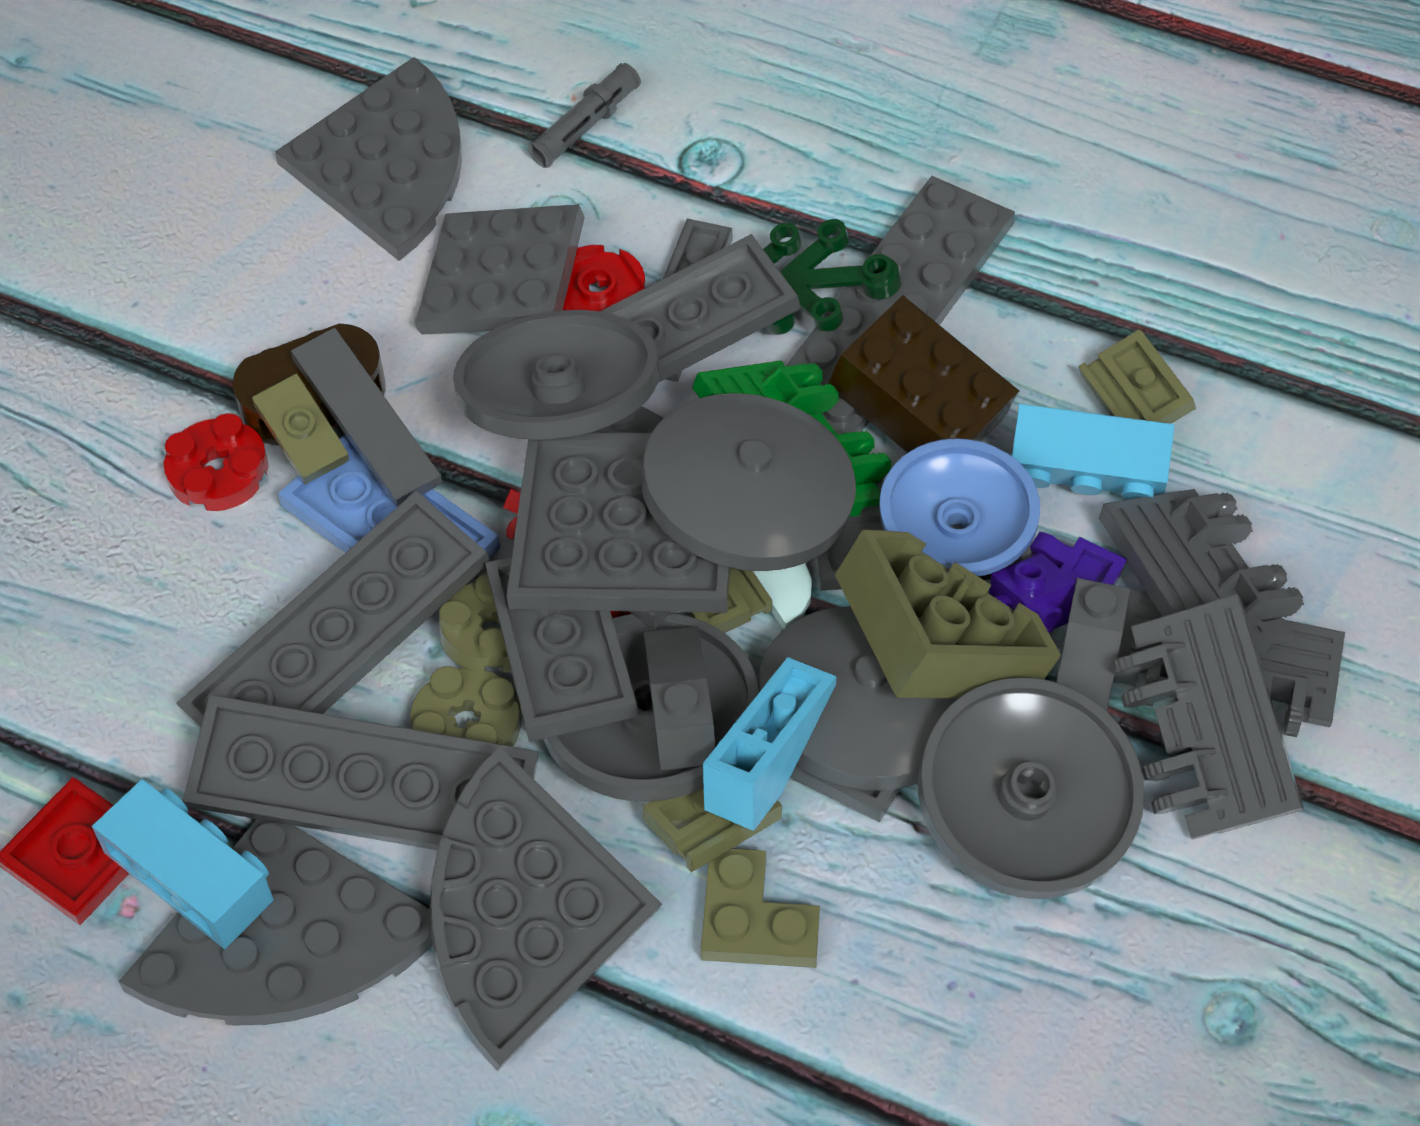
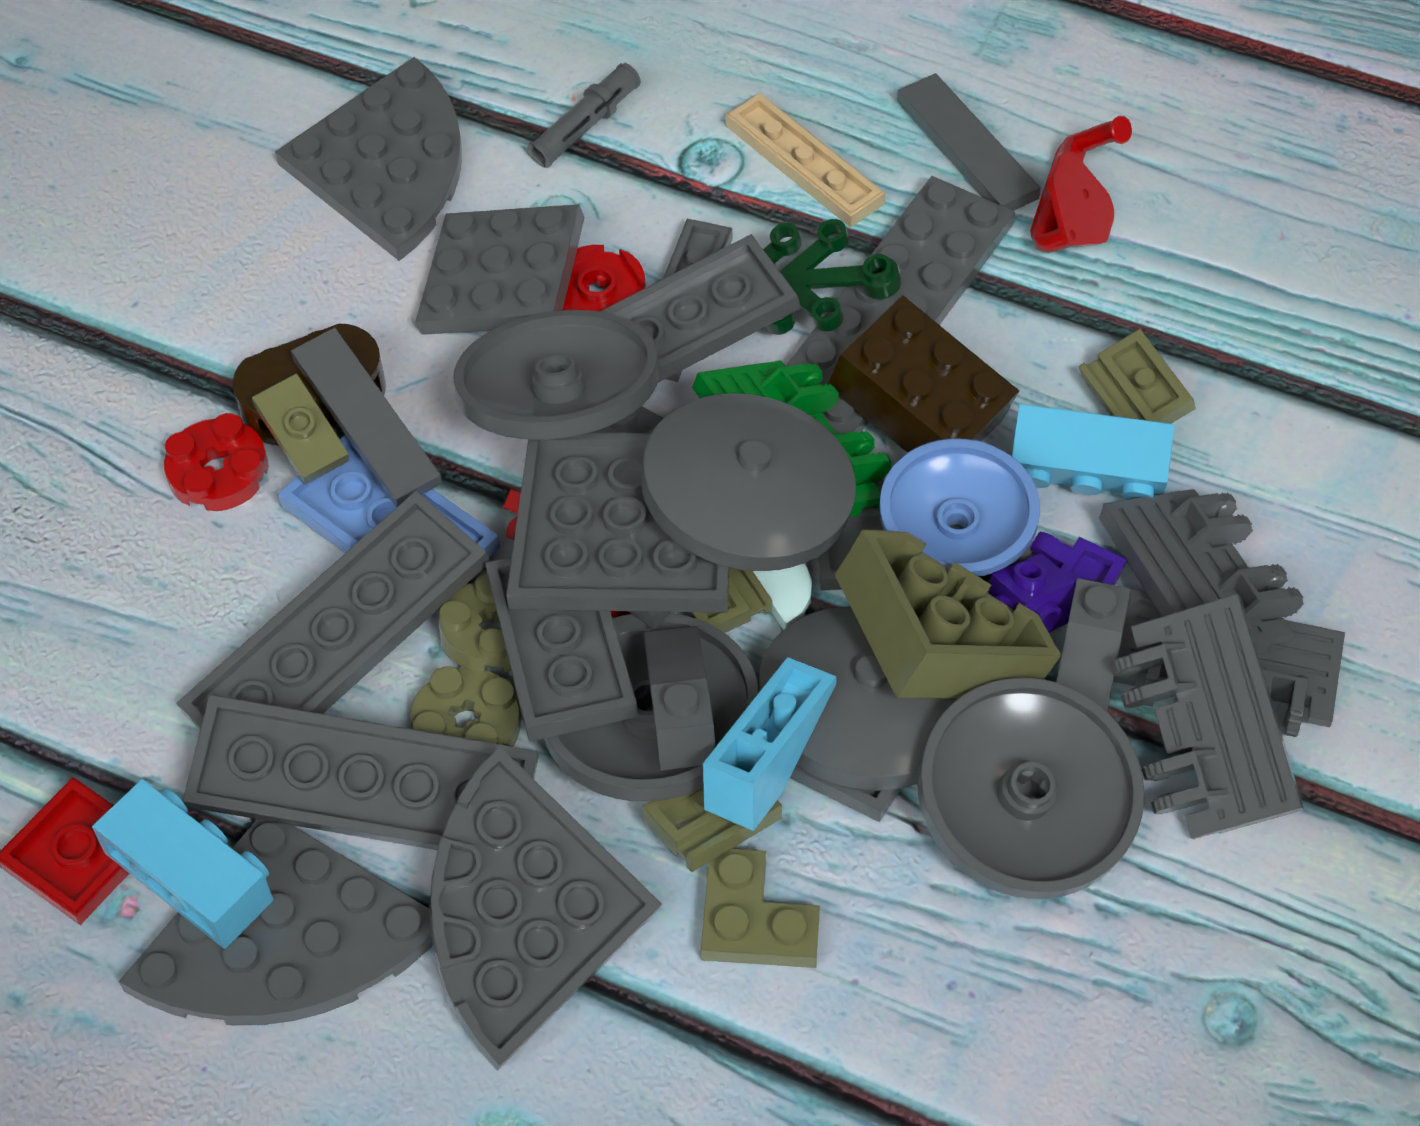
none -> tan tile [725,93,885,228]
none -> dark grey tile [897,73,1041,211]
none -> red piece [1030,116,1132,253]

